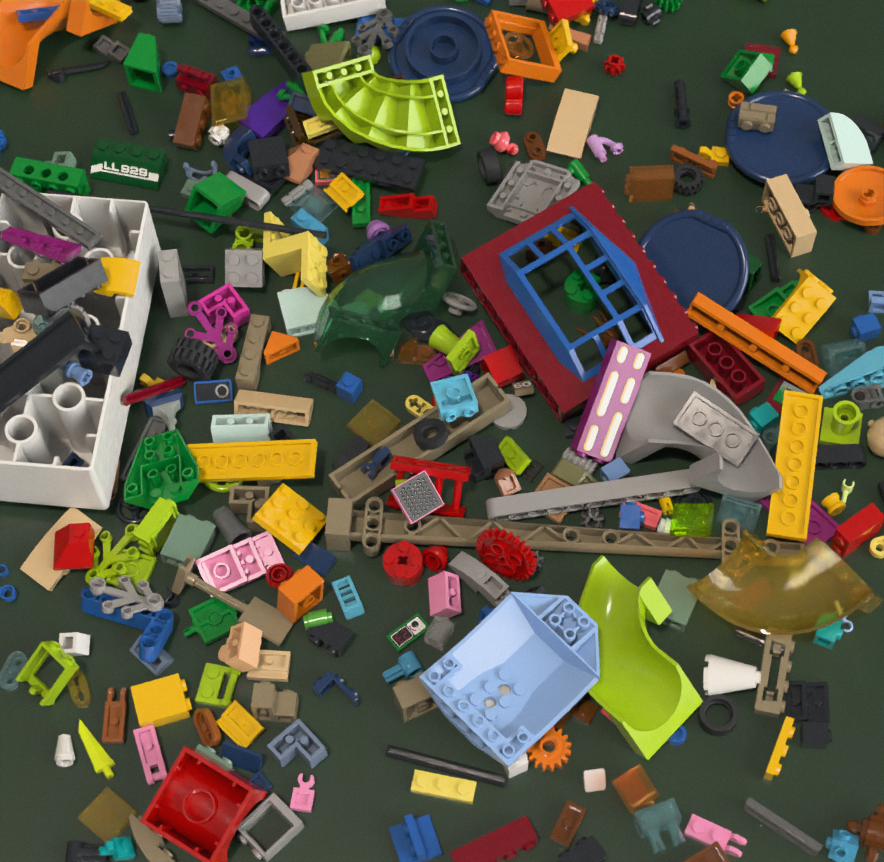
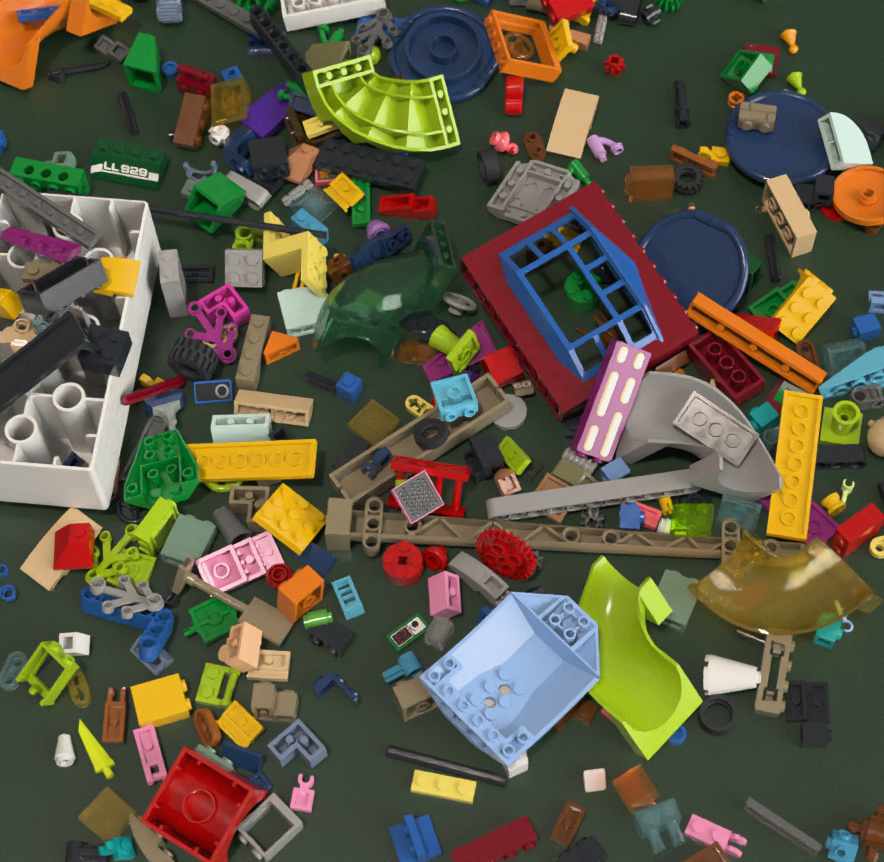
medium blue pin [59,360,92,386] -> none
orange gear [526,726,571,772] -> none
yellow plate [764,716,796,781] -> none

